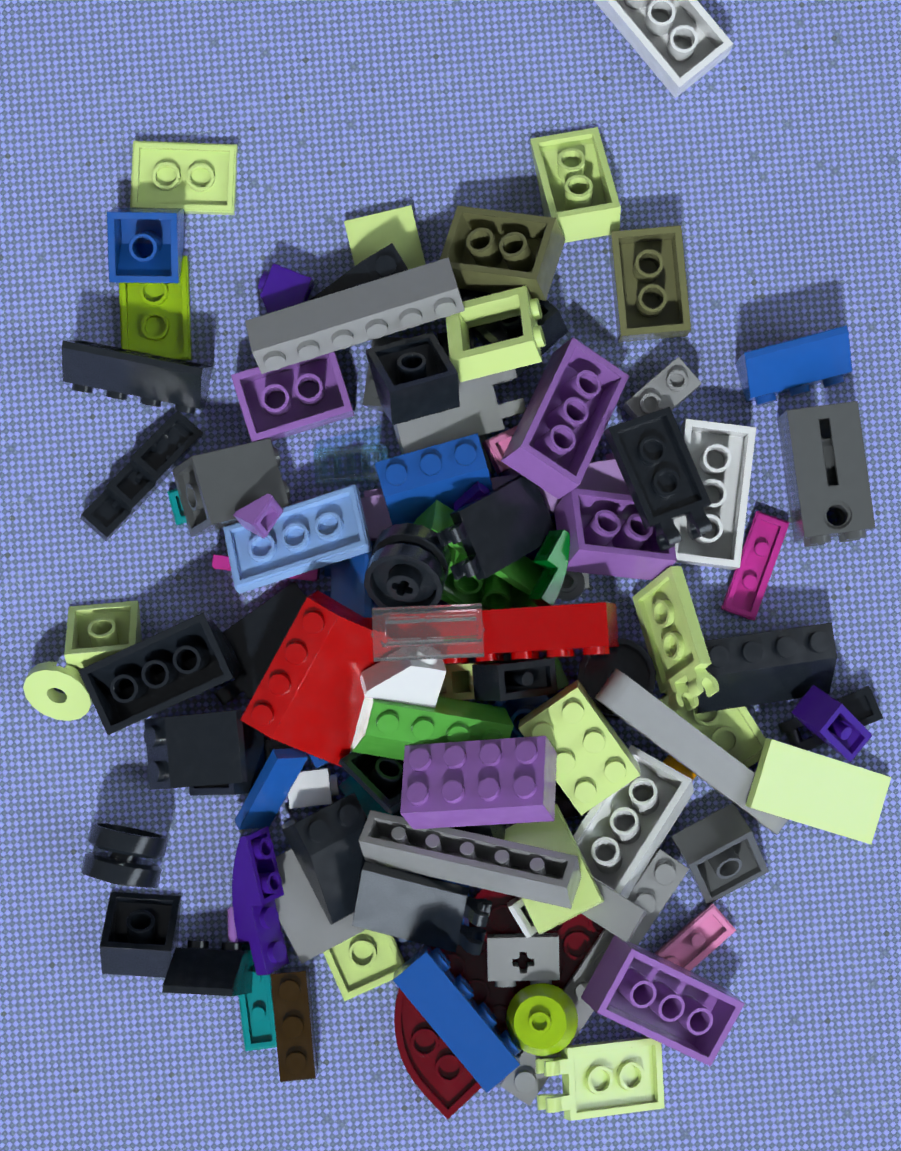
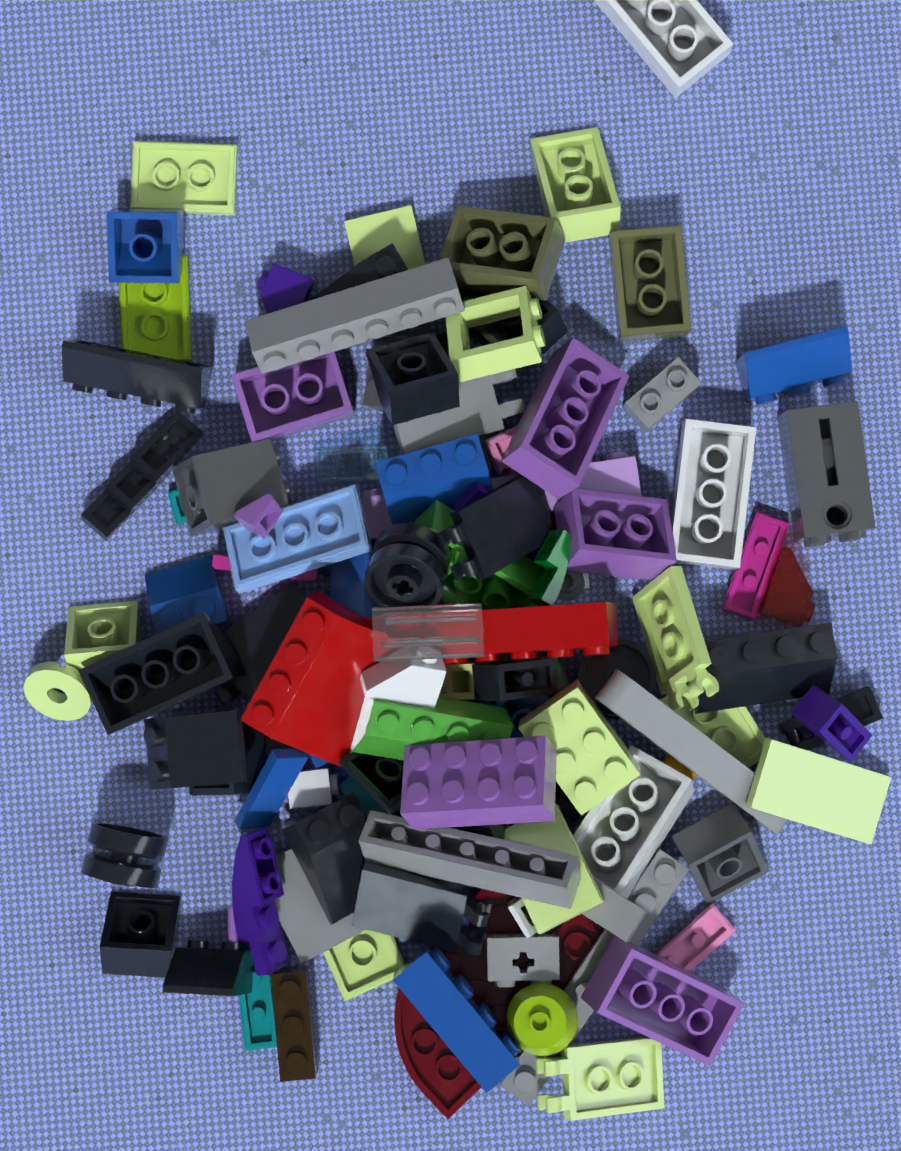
black tile [604,407,713,551] -> none
none -> blue slope [144,555,231,634]
none -> clear red slope [758,546,816,627]

